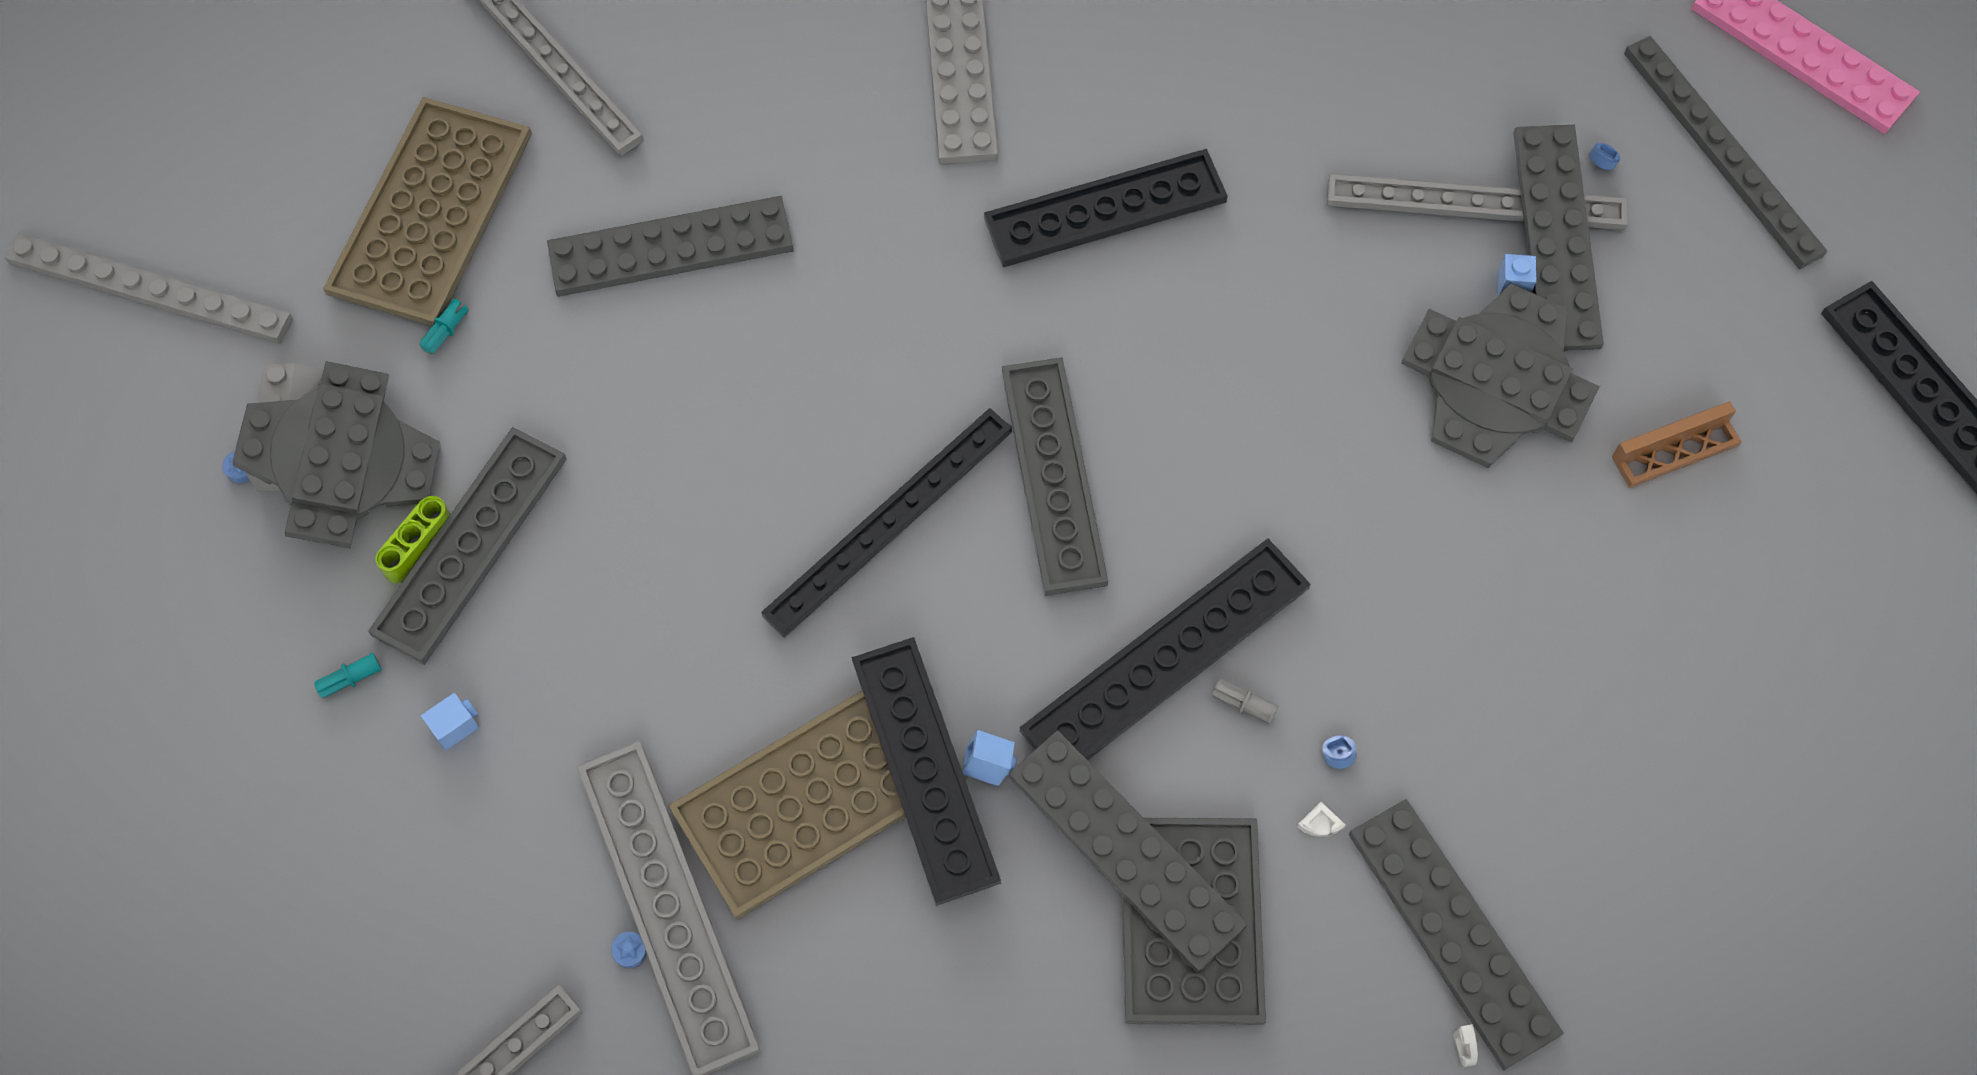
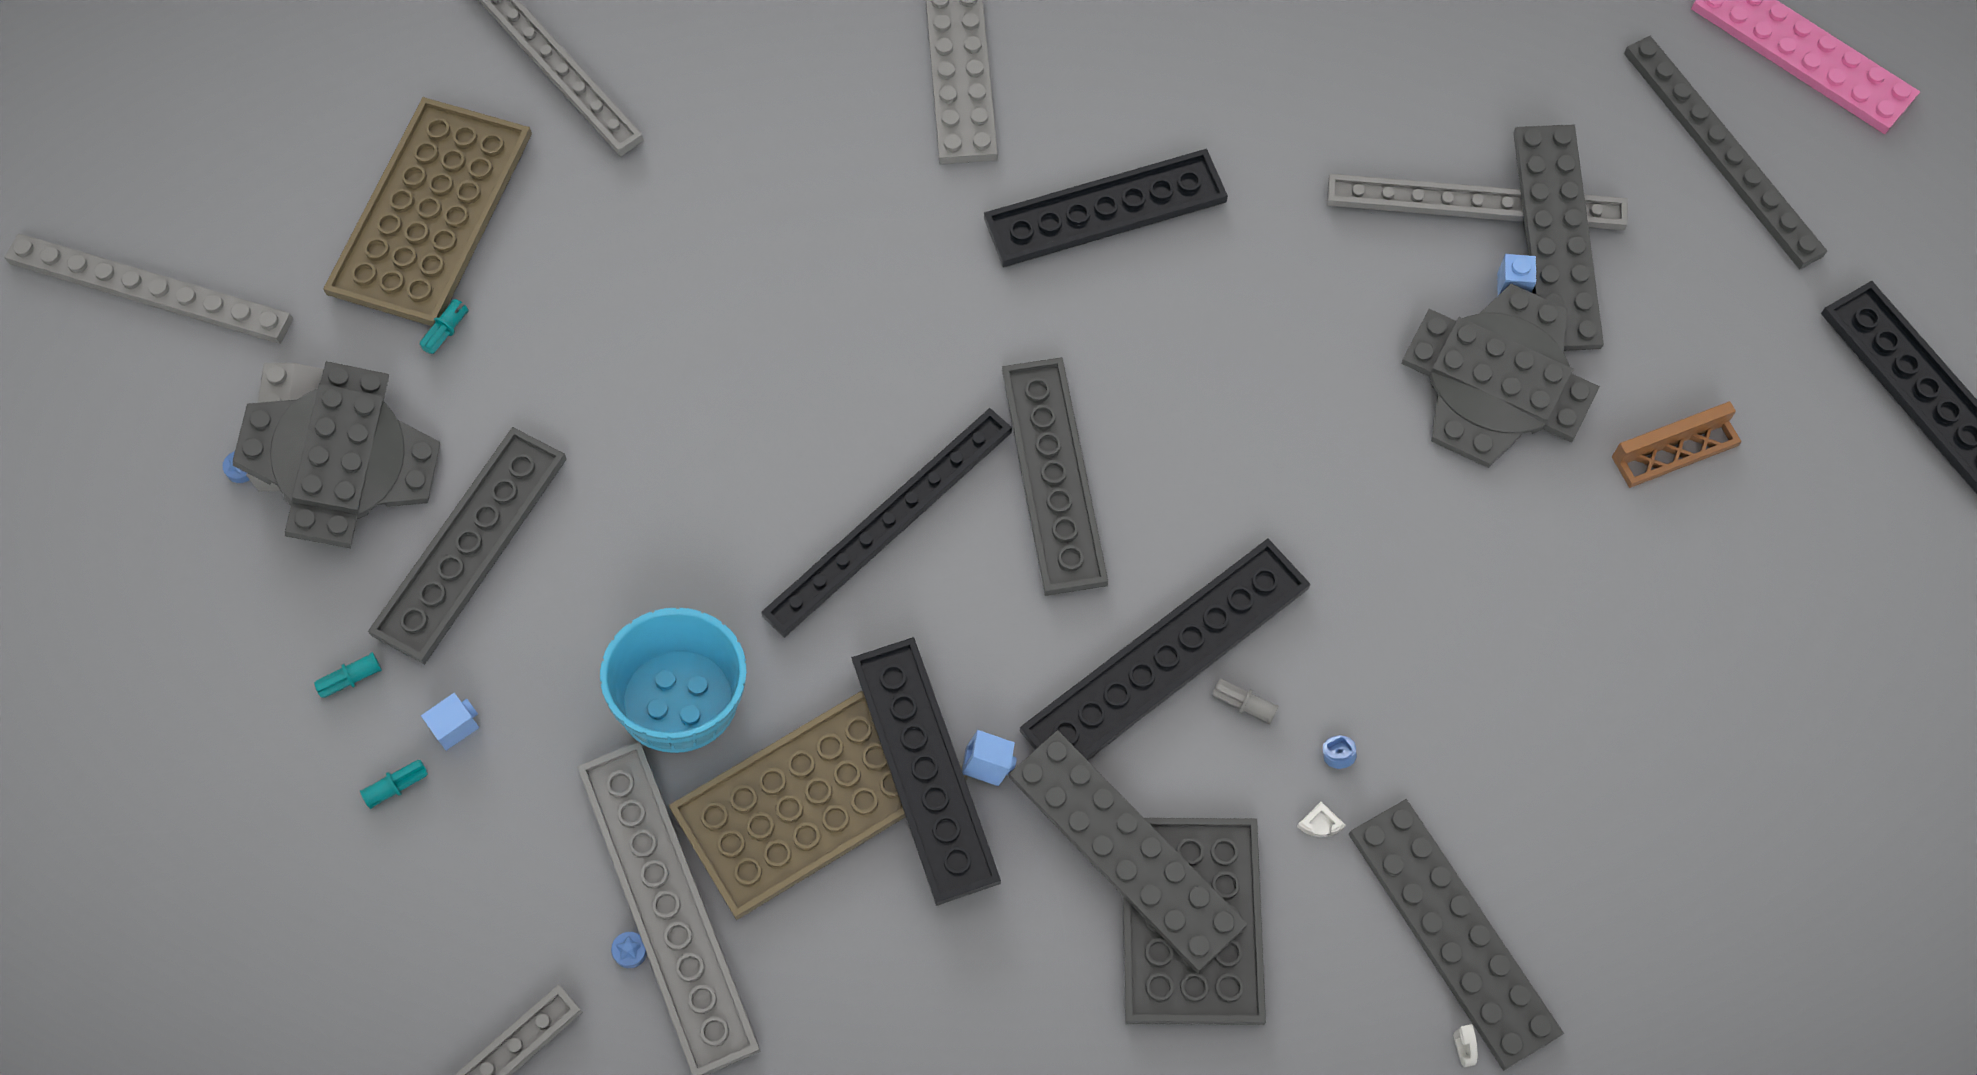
lime beam [375,496,451,583] -> none
dark grey plate [547,195,794,297] -> none
medium blue tile [1589,143,1620,170] -> none
none -> teal axle [360,760,428,809]
none -> medium azure piece [600,608,747,753]

